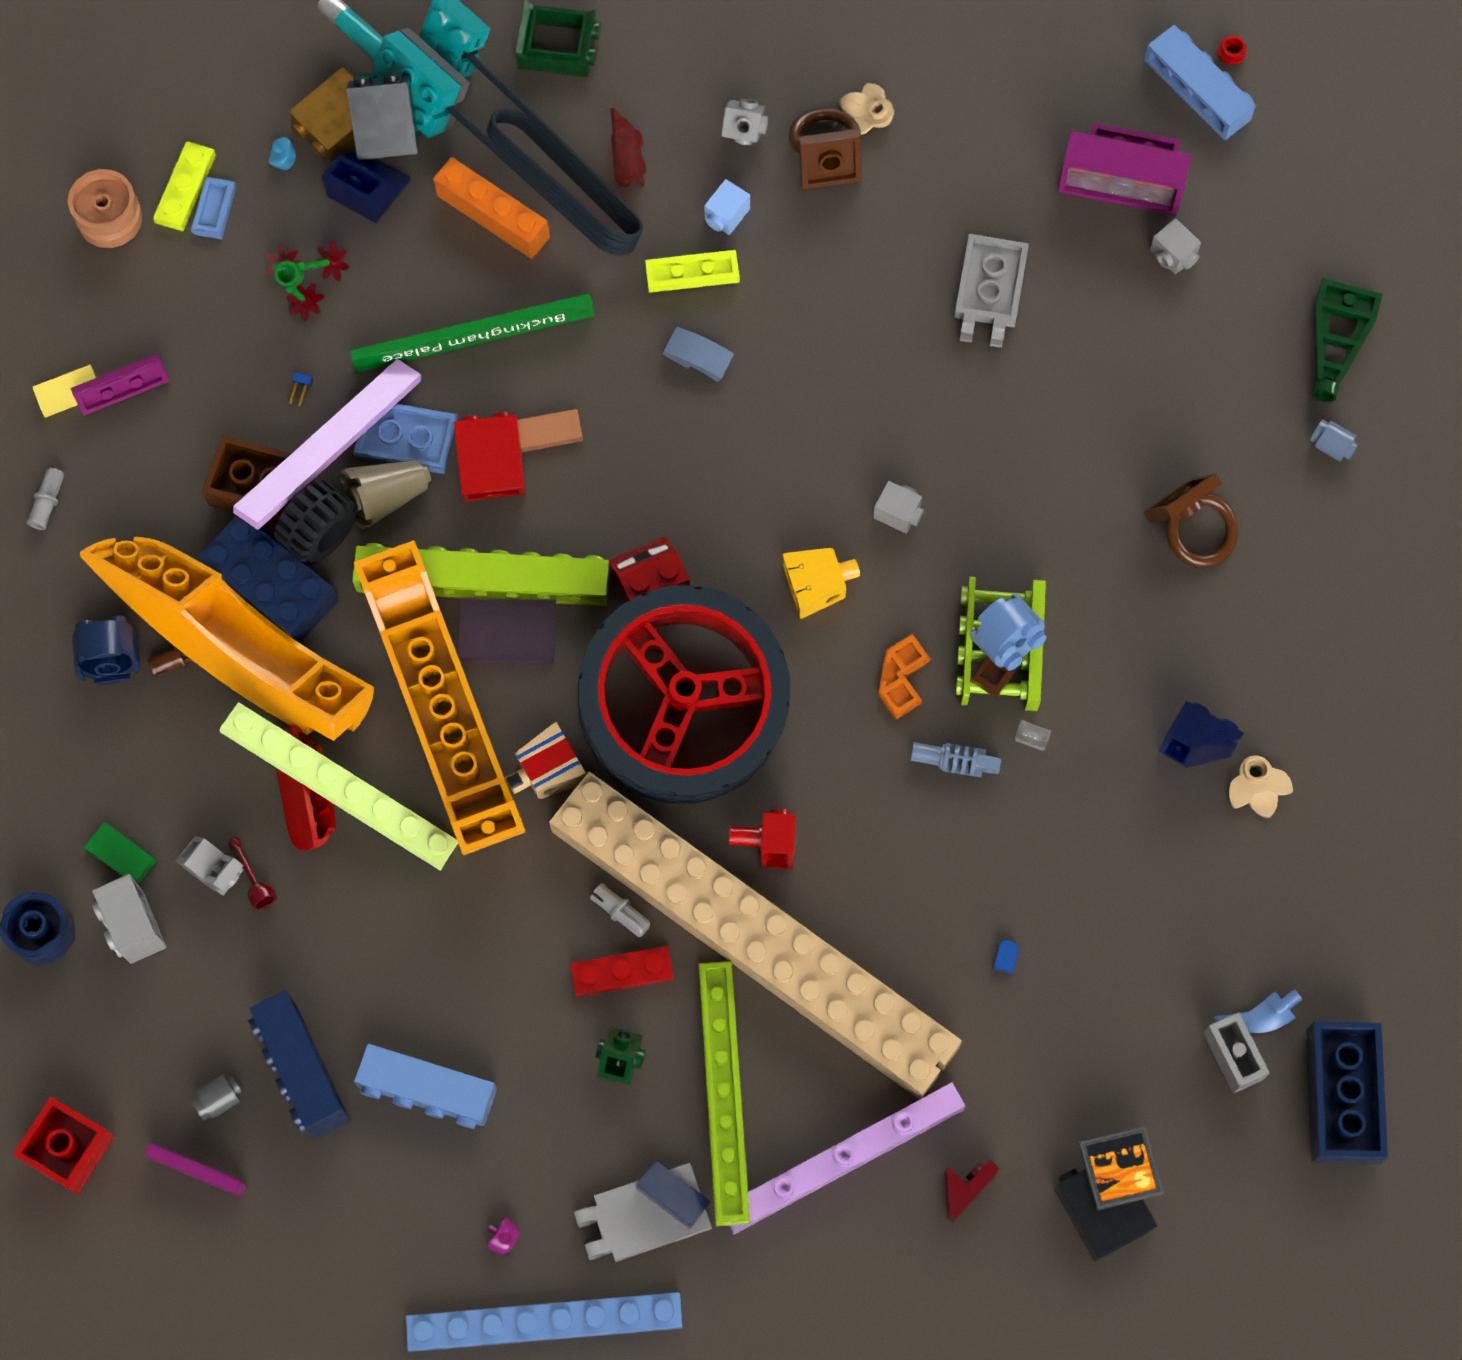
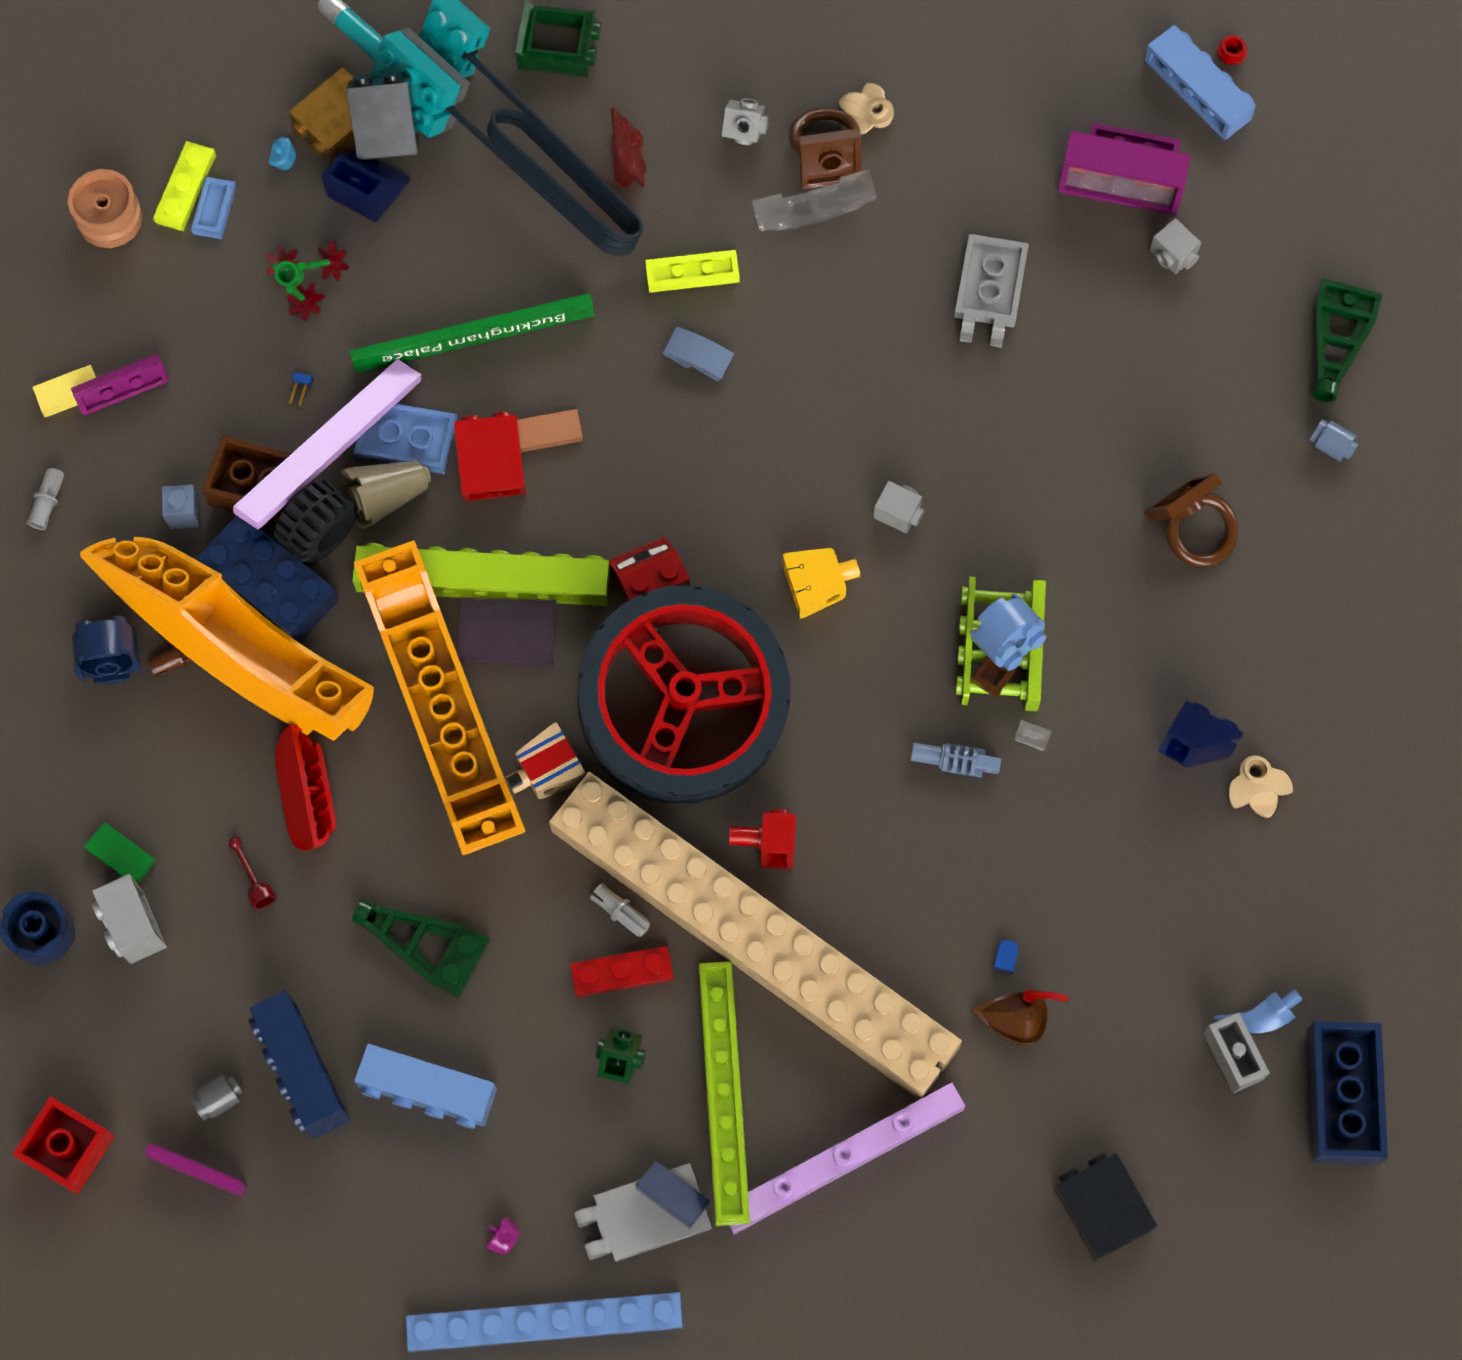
light grey brick [175,835,243,896] -> none
yellowish green plate [219,702,458,871] -> none
orange brick [433,157,550,259] -> none
light blue brick [704,179,750,235] -> none
orange tile [878,633,931,721] -> none
dark red slope [945,1160,1000,1223] -> none
tile [1078,1127,1164,1211] -> none
none -> sand blue brick [162,484,201,530]
none -> dark green plate [352,898,490,999]
none -> clear slope [752,169,877,230]
none -> reddish brown piece [971,989,1069,1046]

